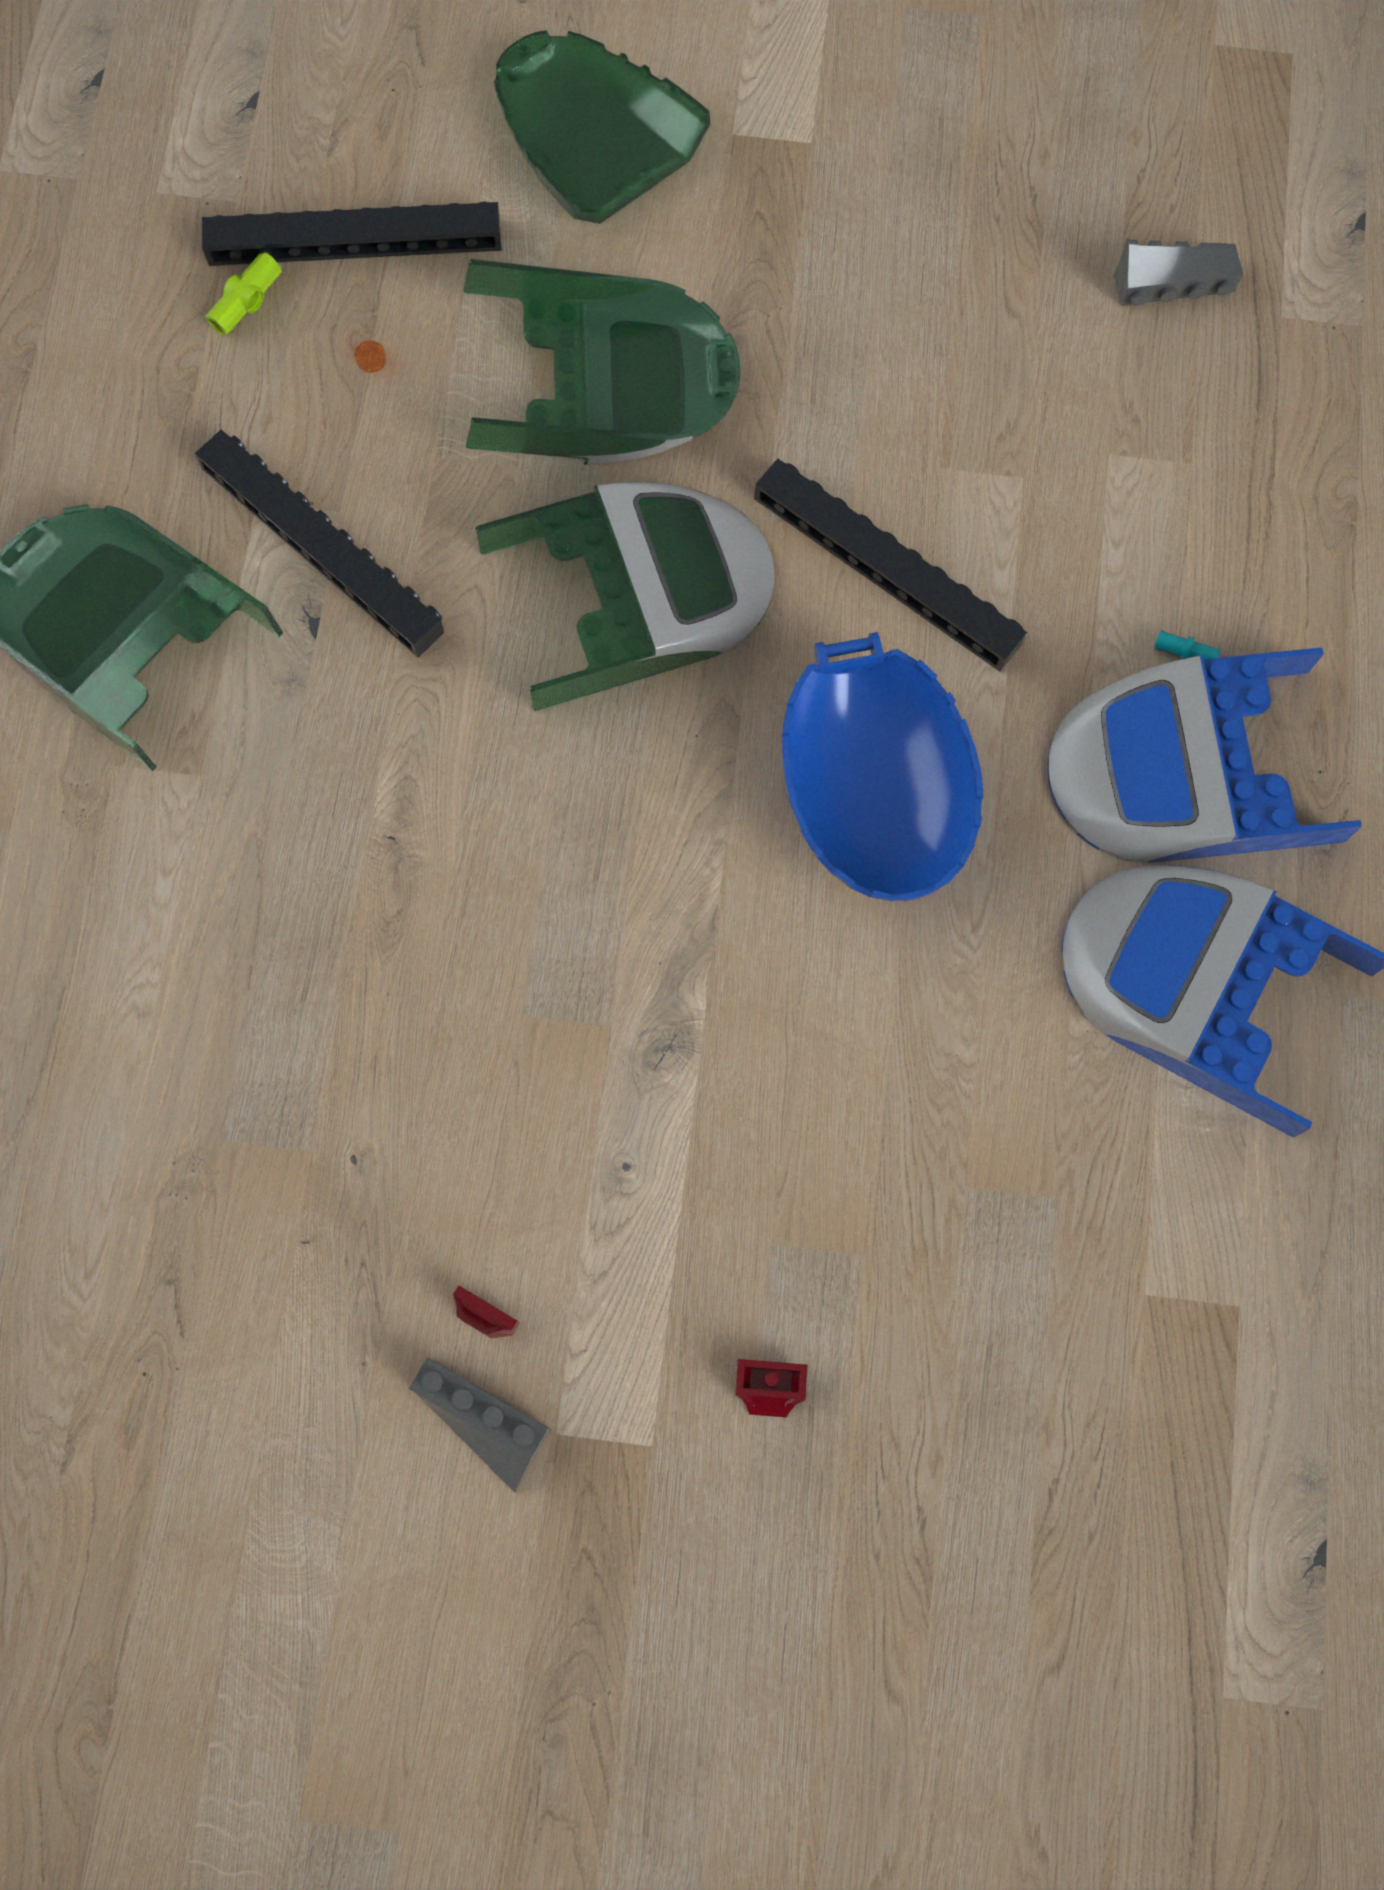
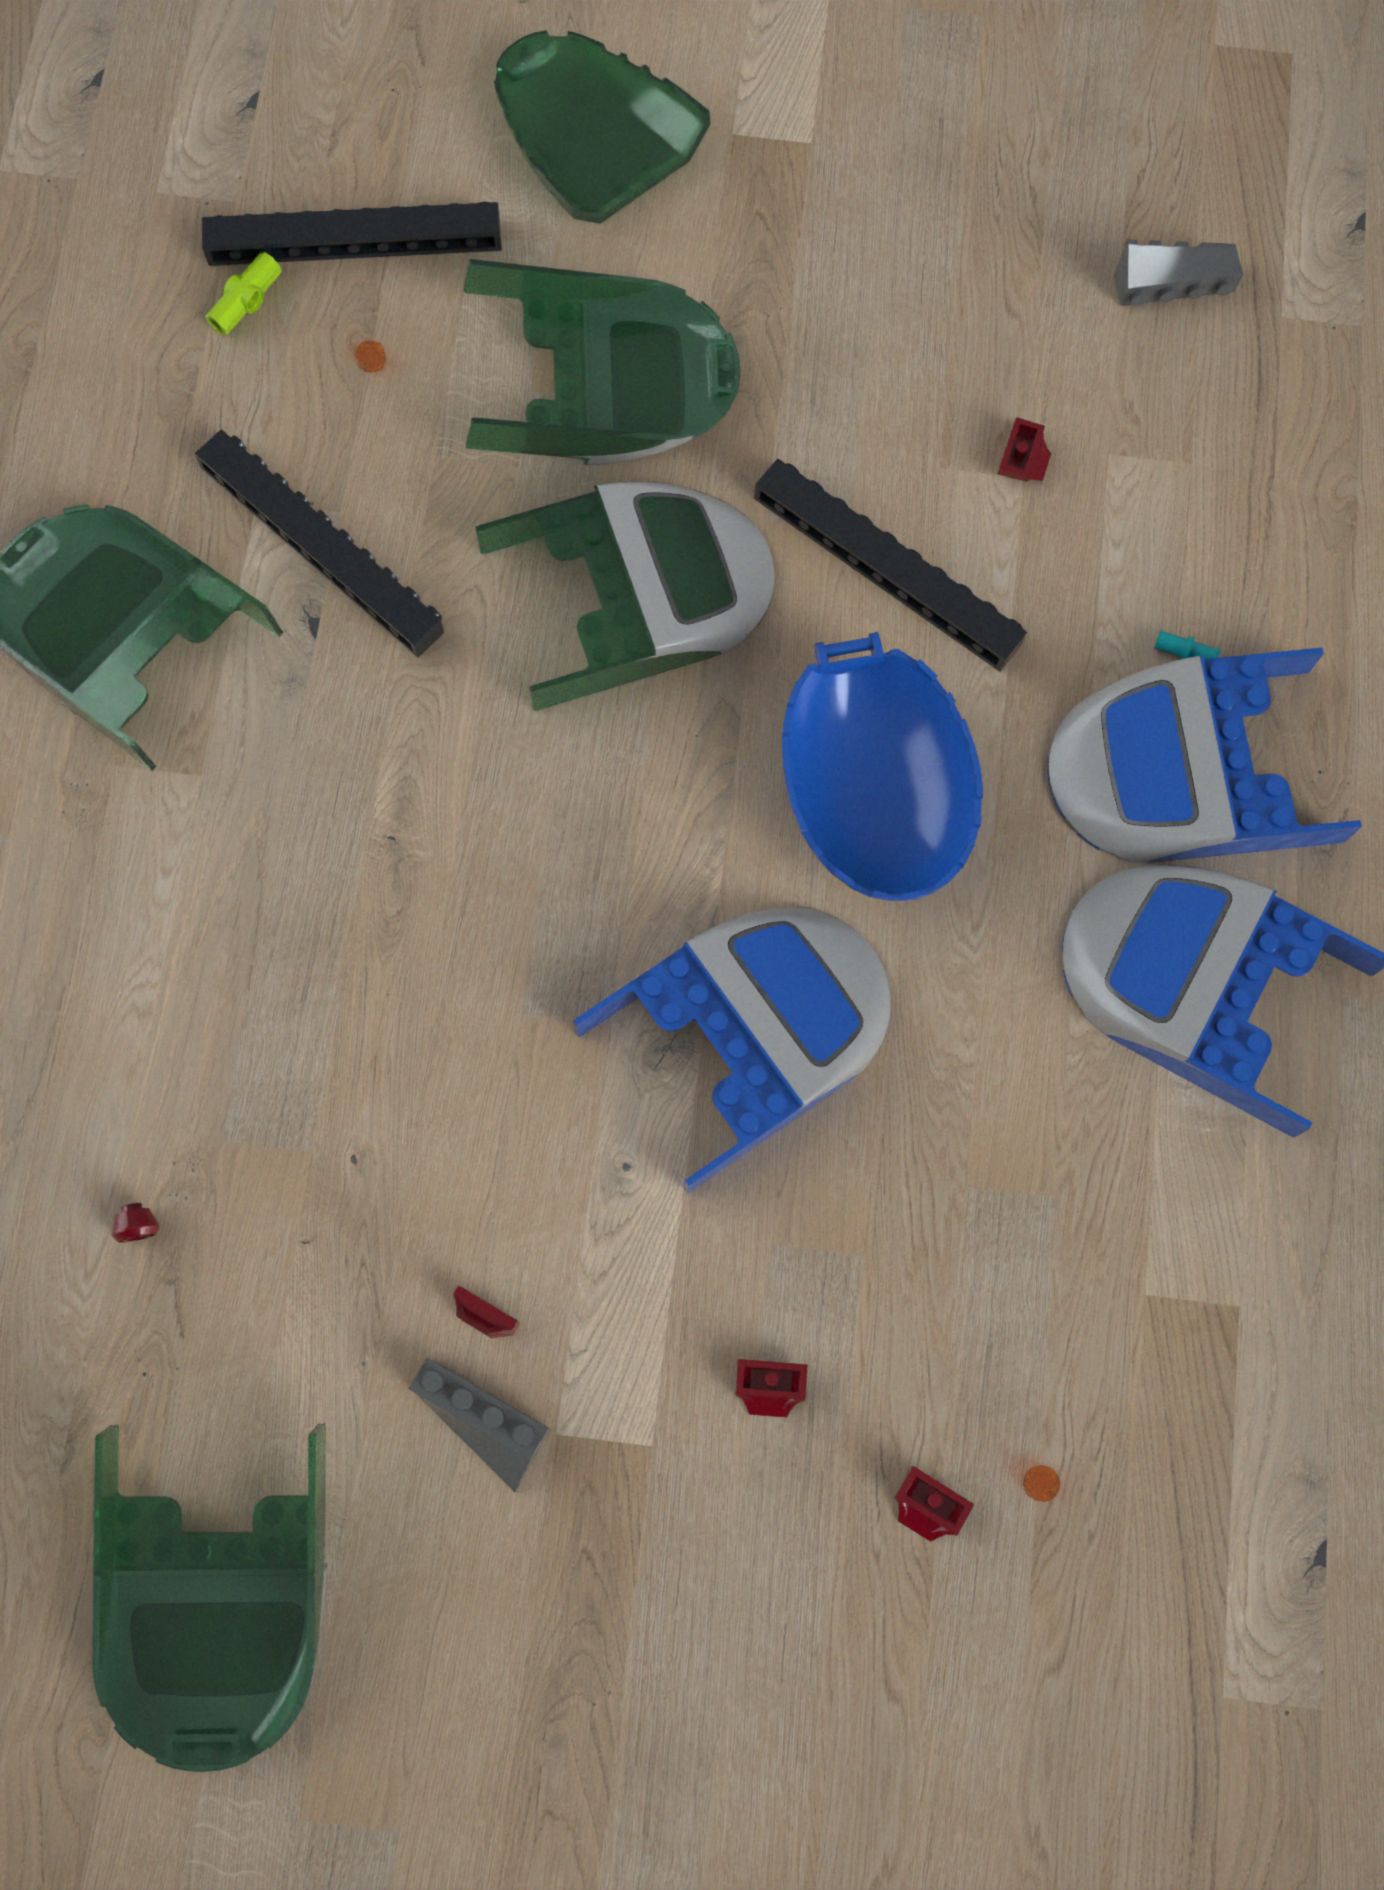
none -> clear green windscreen [92,1424,327,1772]
none -> dark red cone [111,1203,160,1243]
none -> windscreen [573,907,891,1193]
none -> dark red slope [895,1466,975,1542]
none -> dark red slope [997,417,1051,482]
none -> clear orange tile [1023,1465,1060,1502]

